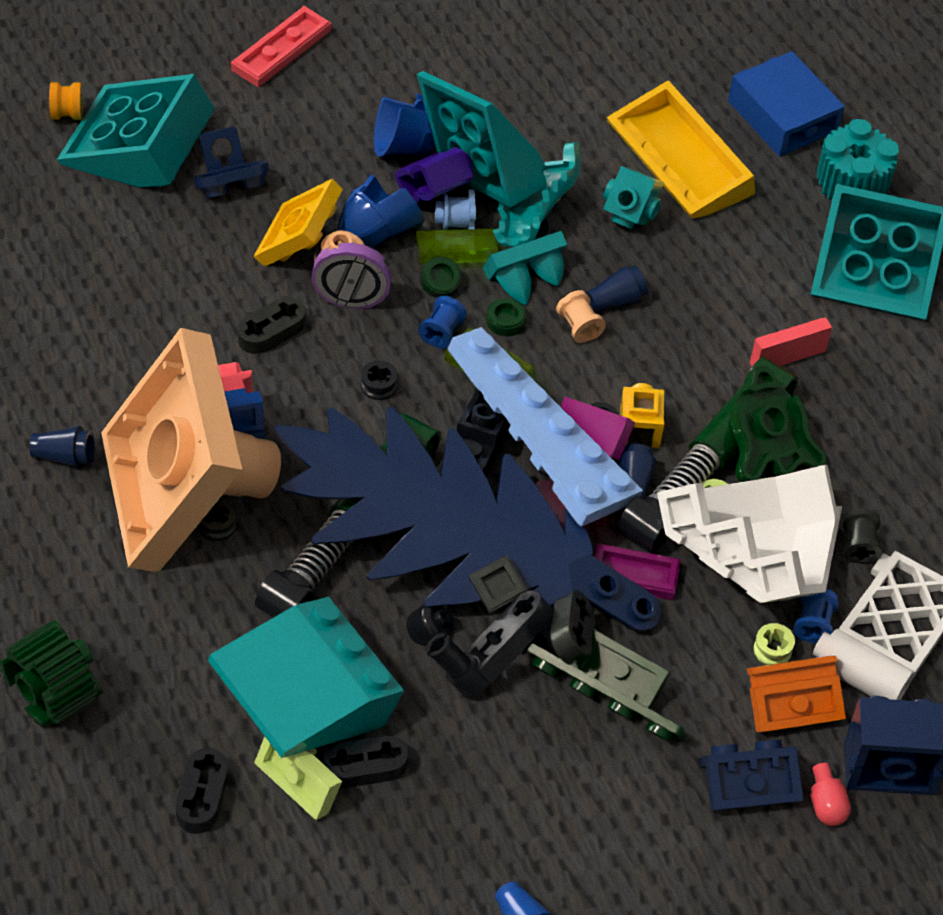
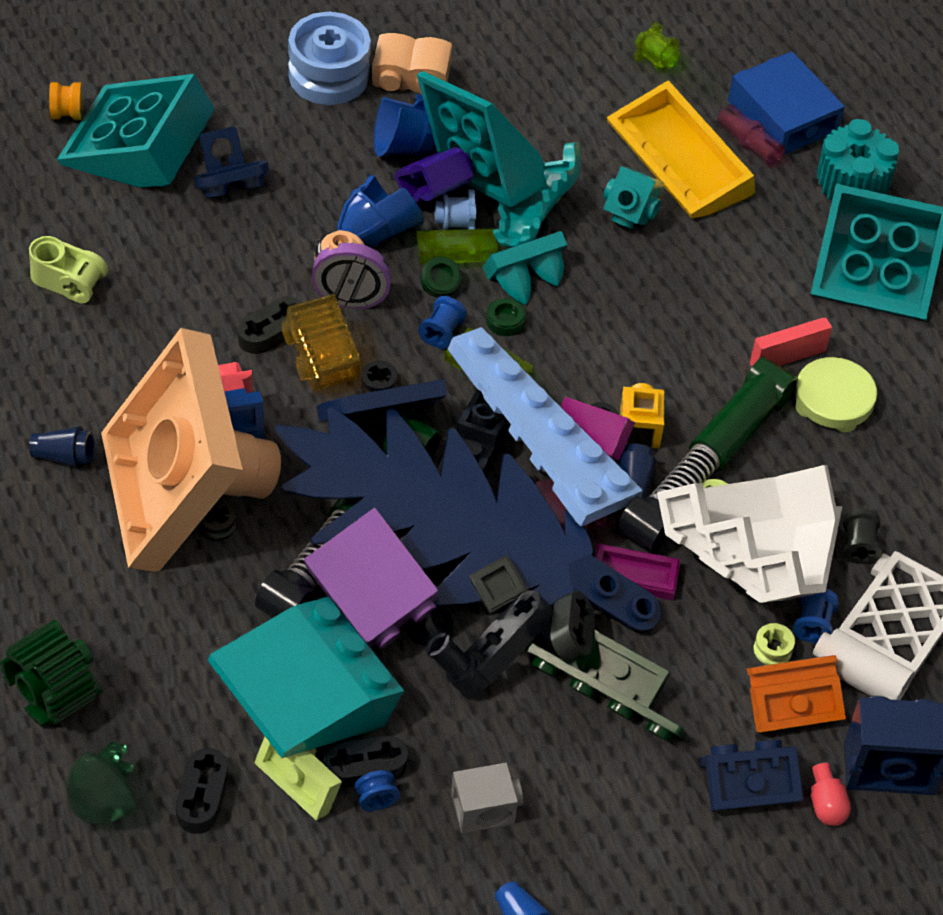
coral tile [231,6,332,88] -> none
yellow plate [253,178,343,266] -> none
light nougat bush [556,290,606,344] -> none
dark blue cone [586,266,648,313] -> none
dark green tile [730,366,827,482] -> none
none -> yellowish green piece [29,236,109,304]
none -> clear green piece [65,741,137,824]
none -> clear yellow brick [282,294,362,391]
none -> light blue wheel [288,12,371,105]
none -> medium lavender brick [304,507,439,649]
none -> dark blue tile [316,379,447,423]
none -> blue bush [354,770,400,812]
none -> light nougat brick [372,33,452,94]
none -> light grey brick [451,762,523,833]
none -> clear neon green brick [634,22,681,71]
none -> clear pink pin [717,104,785,165]
none -> yellowish green tile [795,357,877,433]

